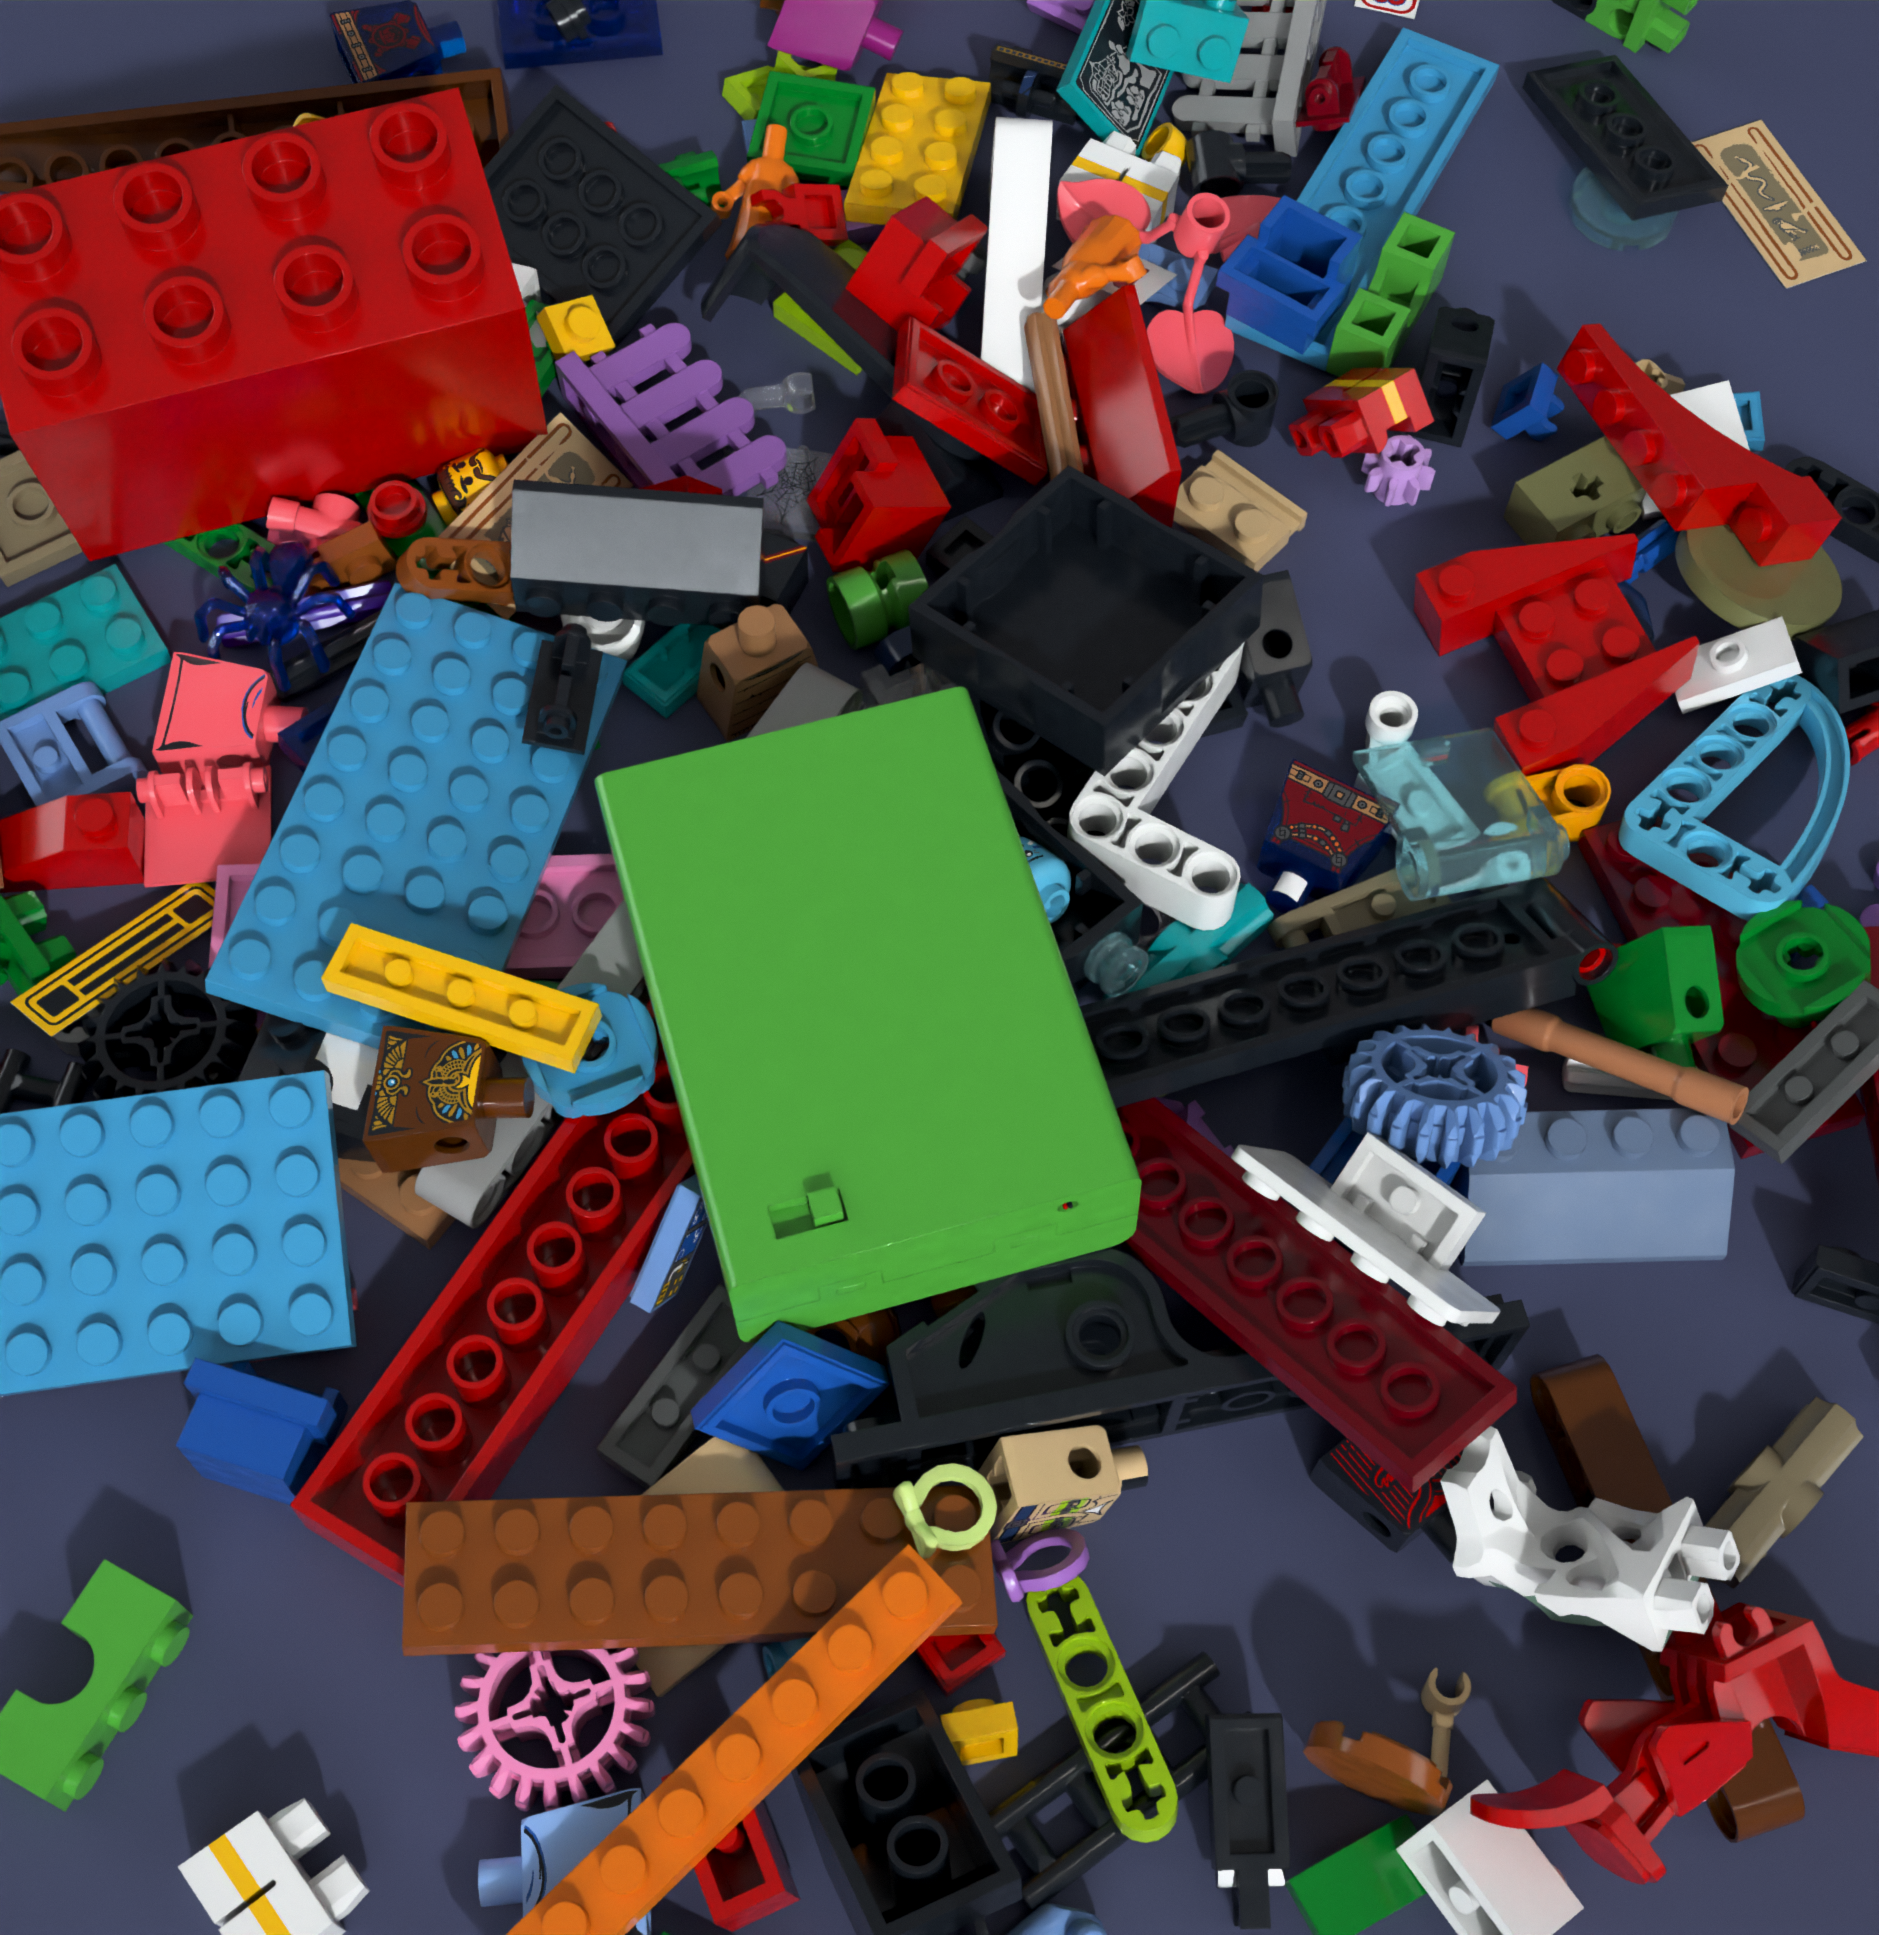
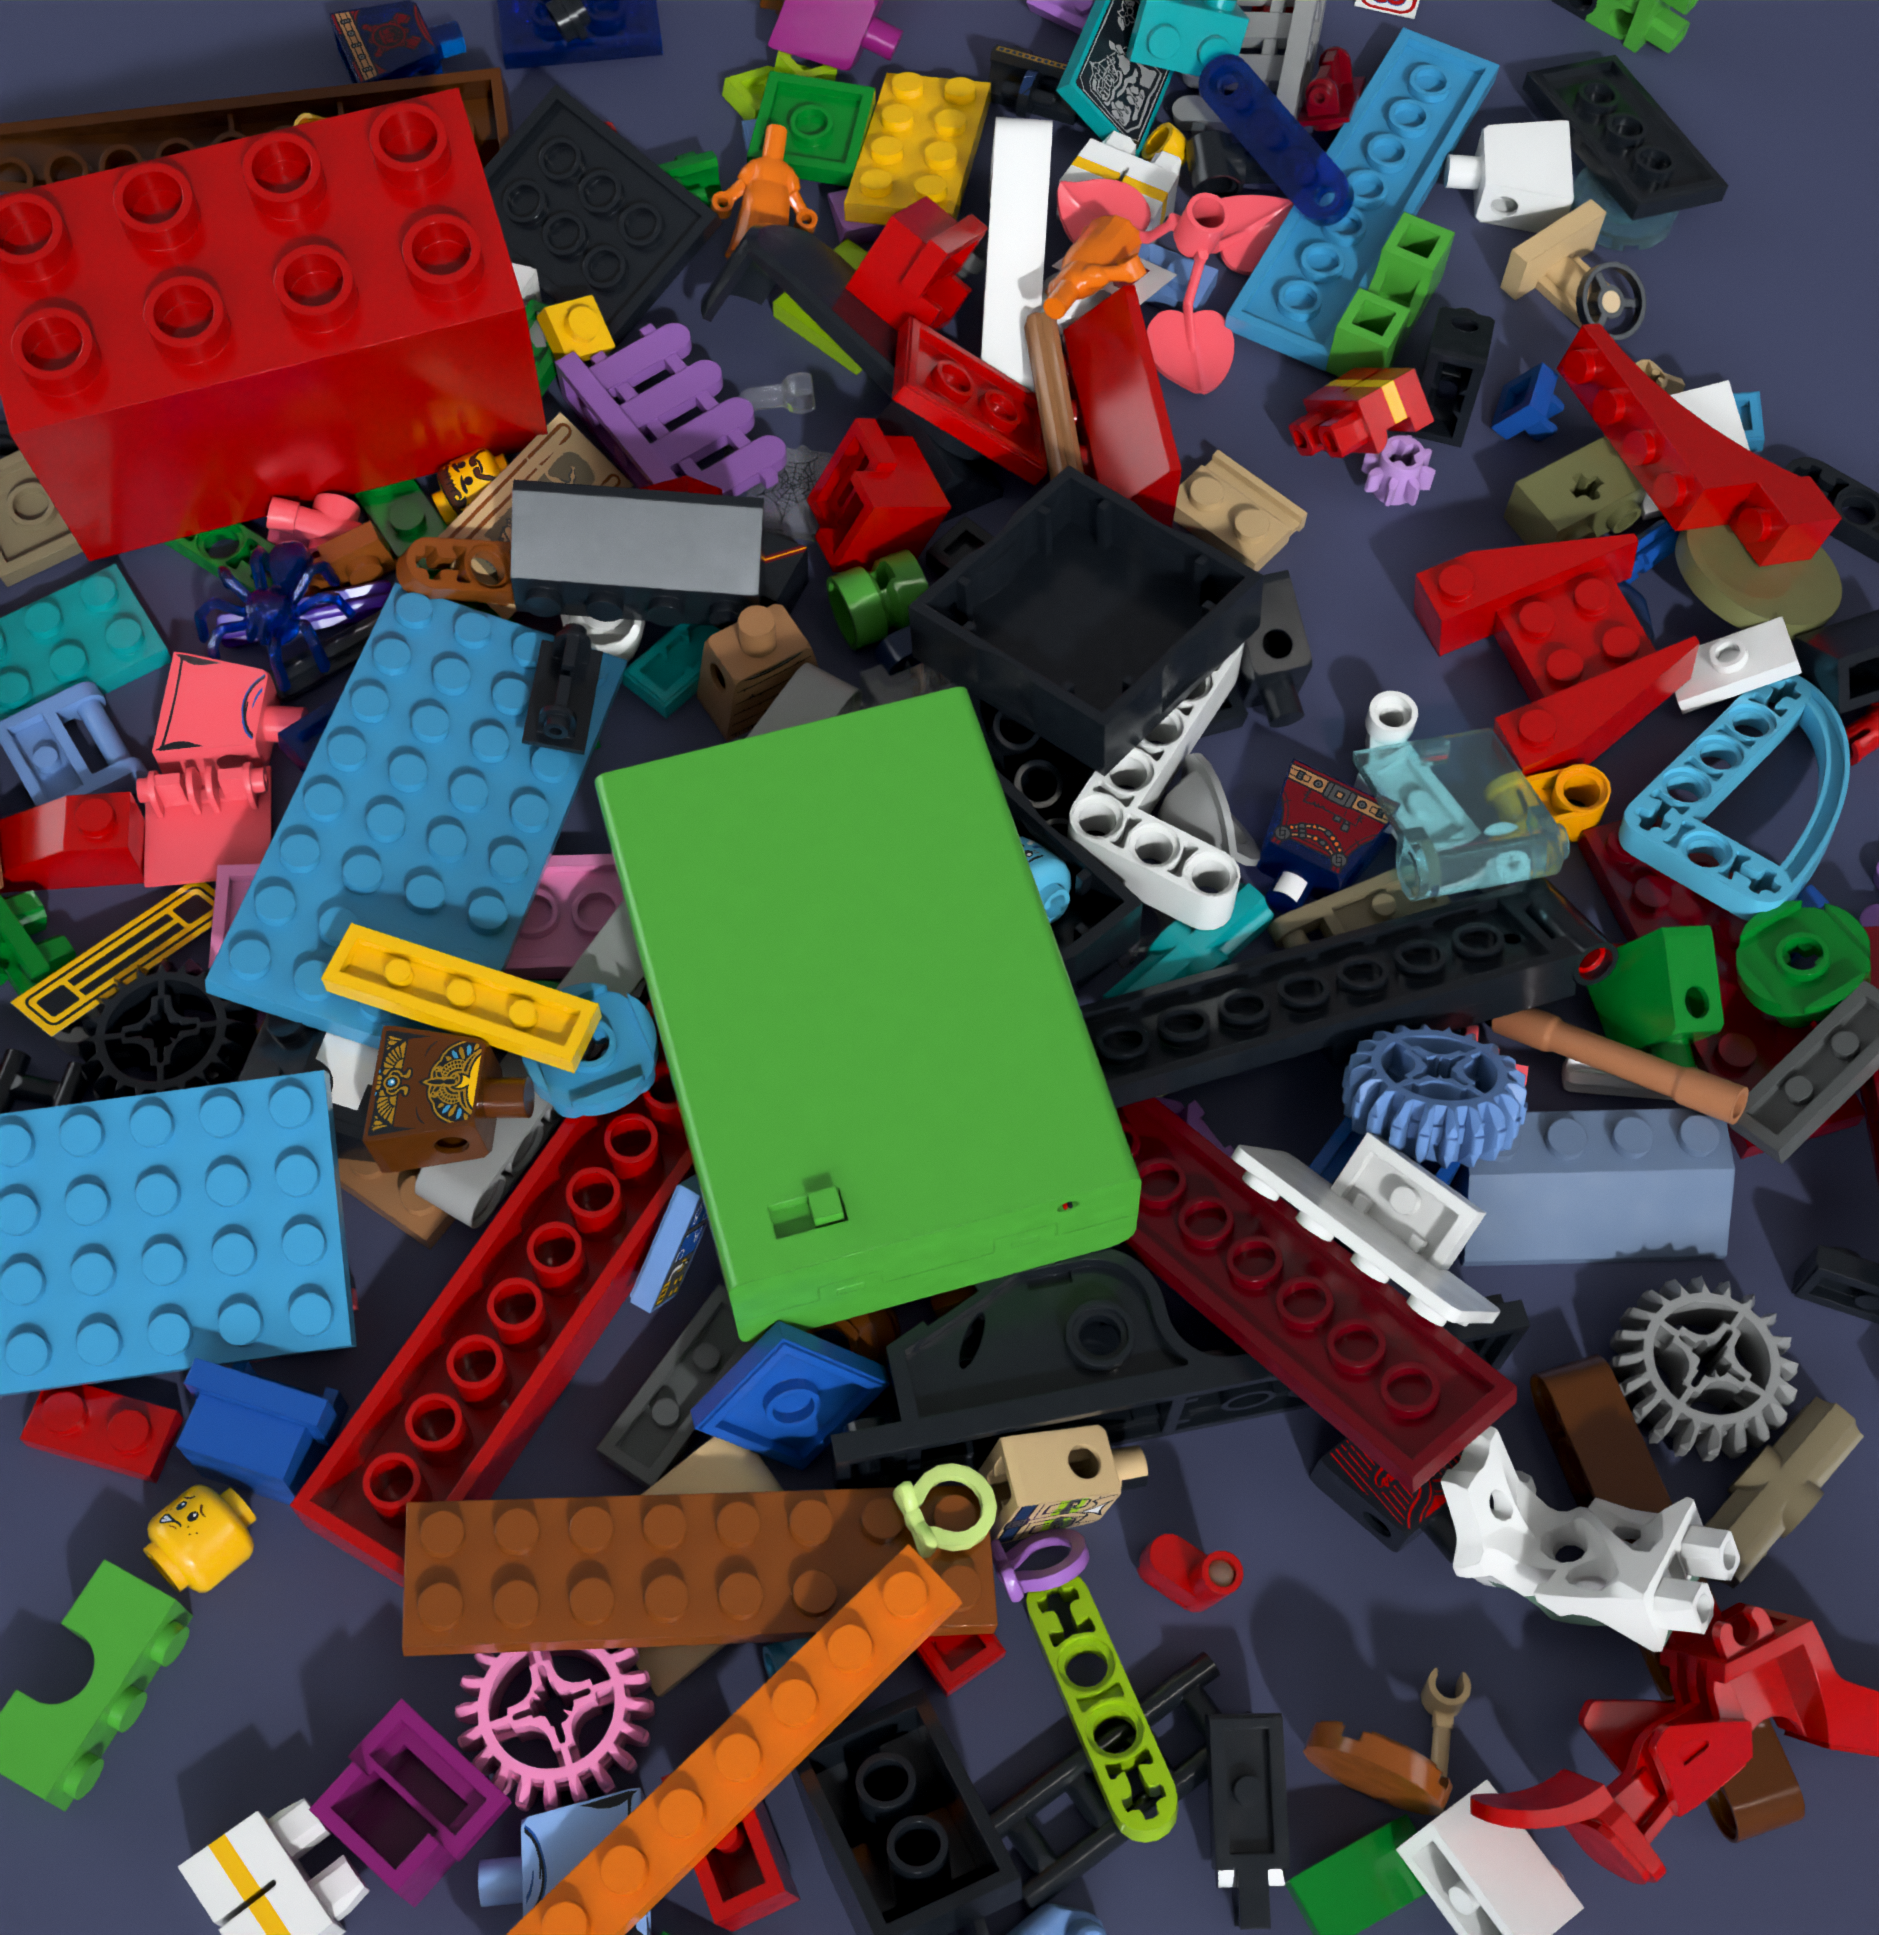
red plate [367,480,427,538] -> none
red plate [750,183,848,246] -> none
yellow plate [940,1699,1018,1766] -> none
clear light blue bush [1084,932,1149,997] -> none
black axle [1170,370,1279,448] -> none
blue plate [1216,195,1363,355] -> none
sticker [1692,120,1867,289] -> none
none -> red plate [19,1385,184,1484]
none -> yellow head [143,1484,256,1593]
none -> magenta plate [308,1698,512,1908]
none -> red piece [1136,1534,1244,1612]
none -> light grey helmet [1153,753,1261,867]
none -> clear blue plate [1199,54,1354,226]
none -> white torso [1444,120,1574,233]
none -> tan piece [1500,199,1647,341]
none -> light grey gear [1608,1275,1799,1462]

